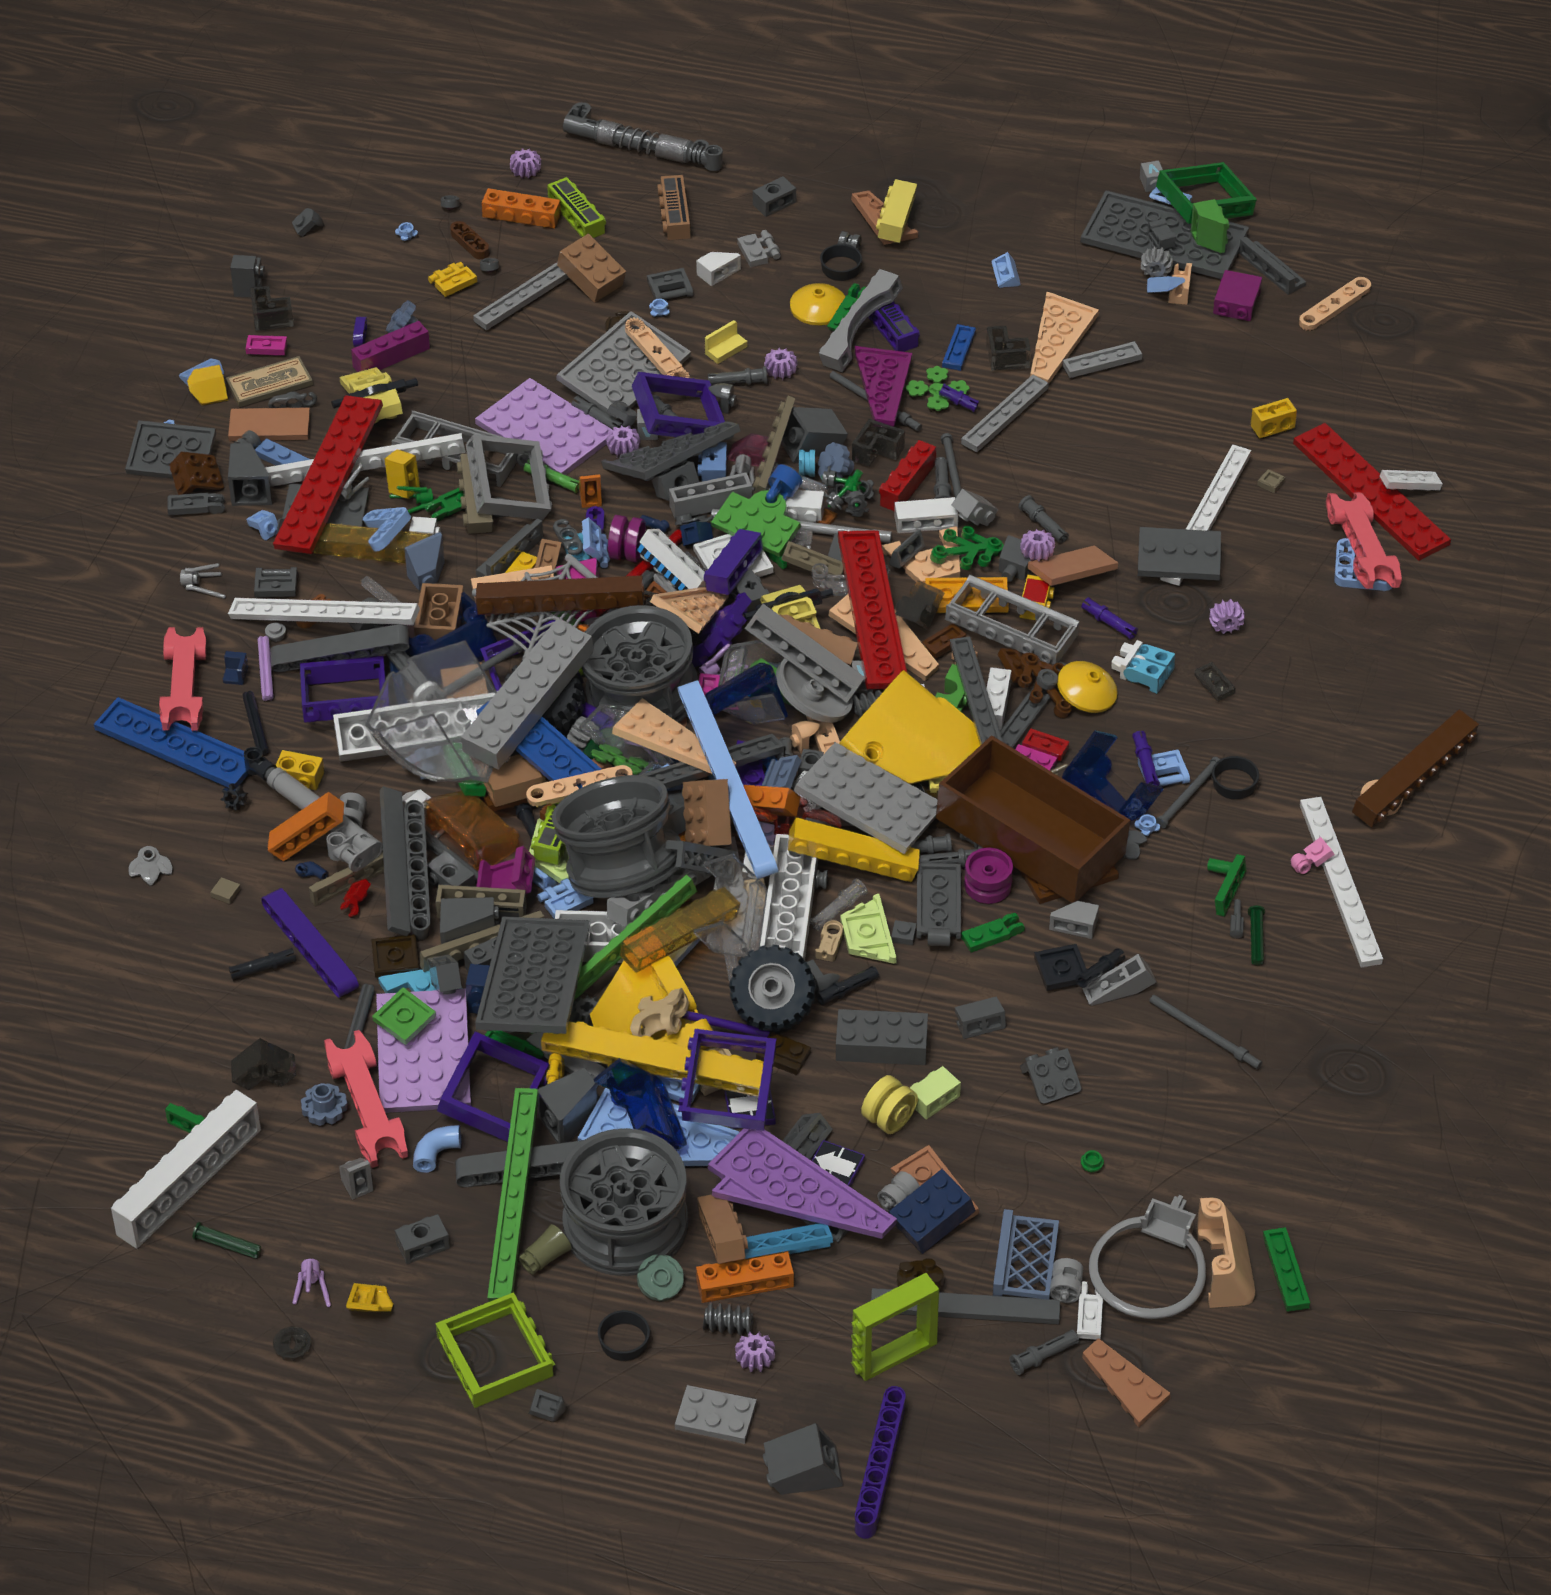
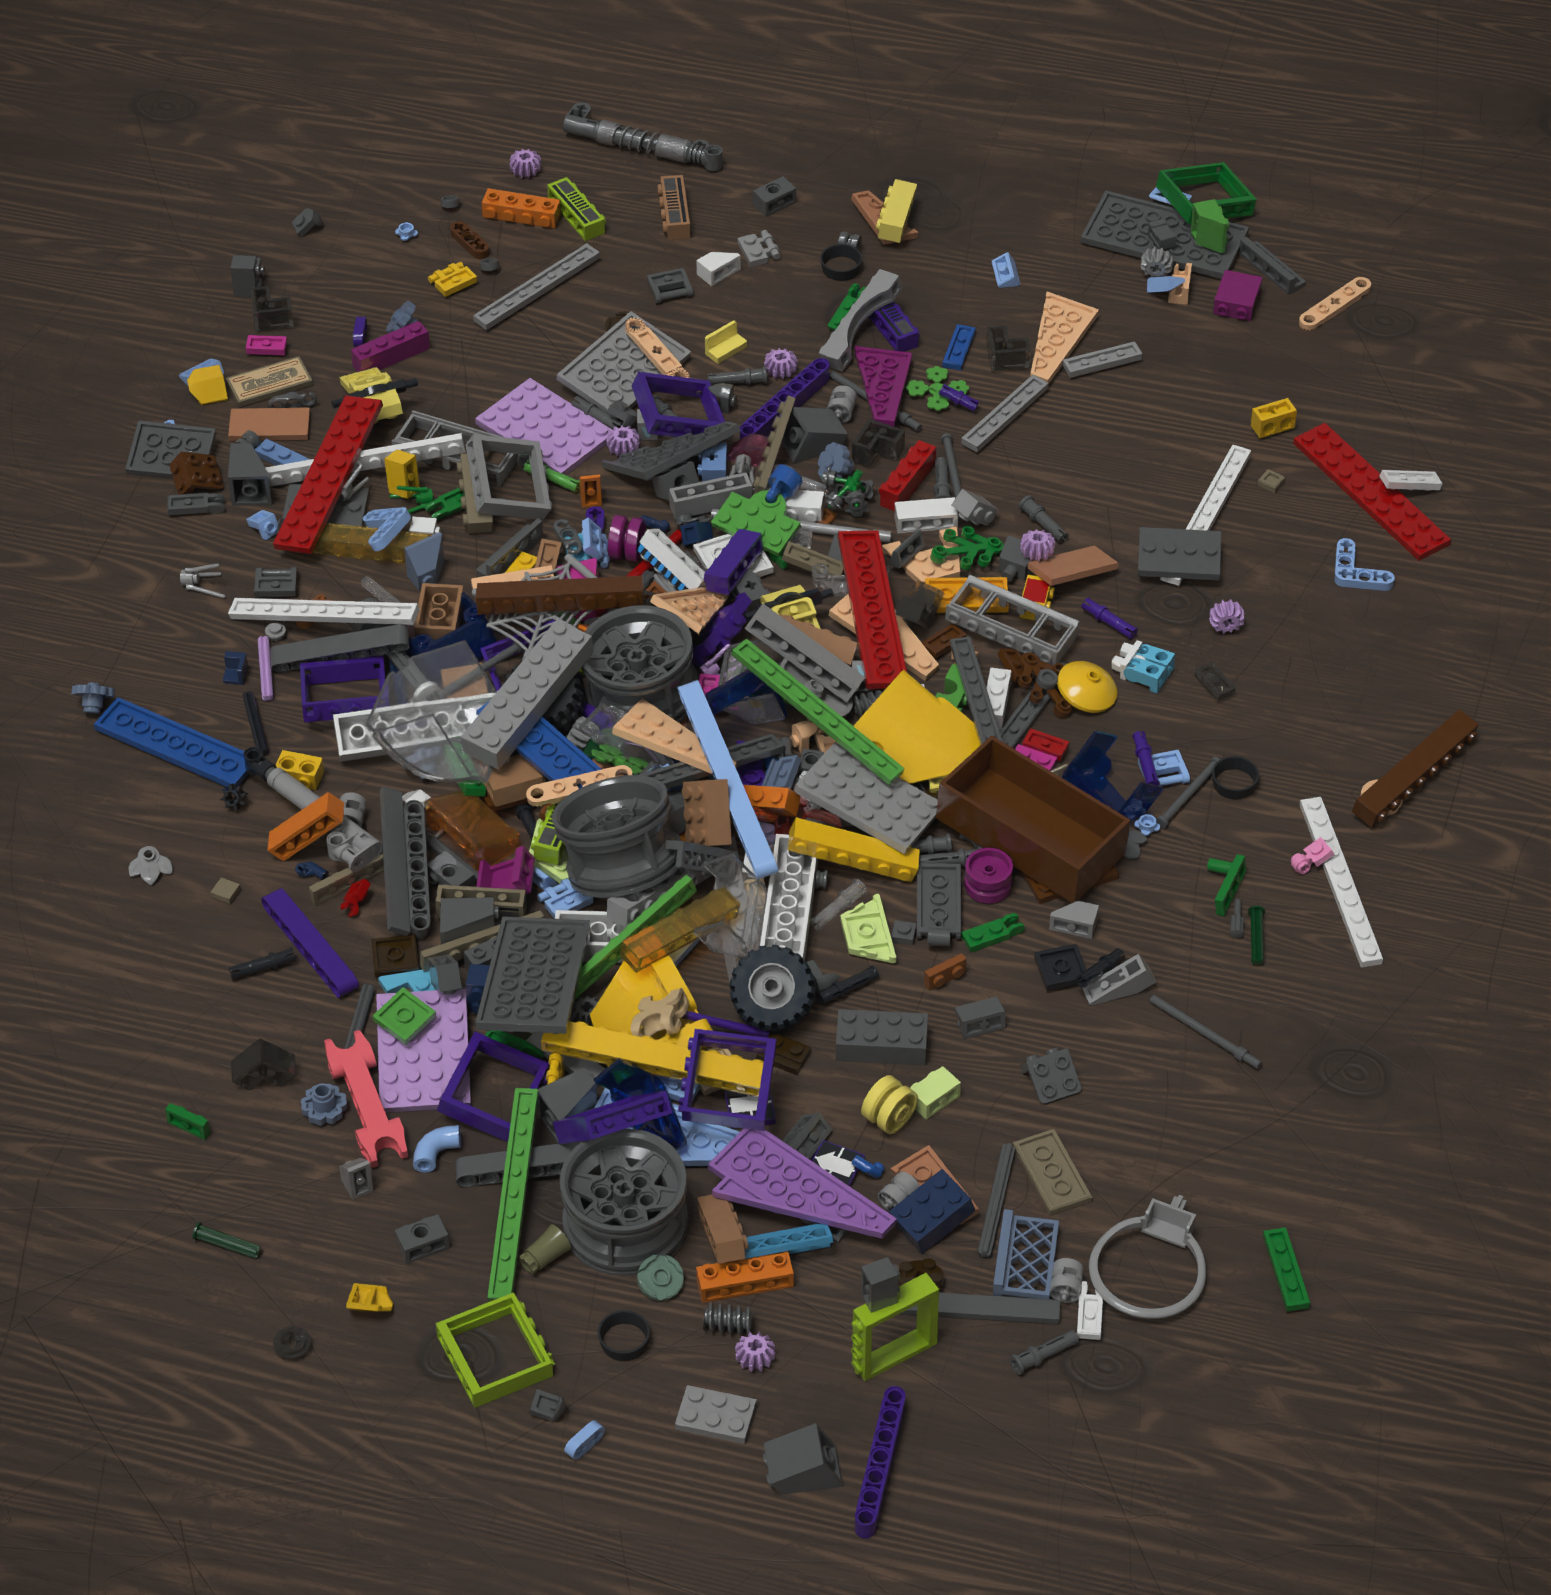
white brick [111,1090,261,1249] -> none
coral piece [159,627,206,731] -> none
lavender plant [292,1259,331,1307] -> none
medium nougat brick [557,233,626,303] -> none
light blue plate [649,299,670,316] -> none
yellow dish [790,283,846,325] -> none
medium azure wheel [799,450,815,477] -> none
tan piece [816,920,843,962] -> none
green plate [1081,1150,1104,1172] -> none
nougat wing [1082,1338,1171,1427] -> none
light grey brick [1140,161,1163,192] -> none
light nougat windscreen [1196,1198,1255,1308] -> none
coral piece [1326,492,1402,589] -> none
none -> sand blue plant [71,683,115,714]
none -> dark purple window [553,1091,673,1144]
none -> light blue beam [564,1420,605,1460]
none -> bright green plate [731,638,905,785]
none -> dark purple beam [740,358,830,449]
none -> light grey wheel [827,386,857,423]
none -> blue arm [851,1155,885,1178]
none -> dark grey brick [861,1257,900,1313]
none -> dark orange plate [924,953,967,991]
none -> dark grey axle [977,1143,1015,1258]
none -> dark tan tile [1012,1129,1092,1216]

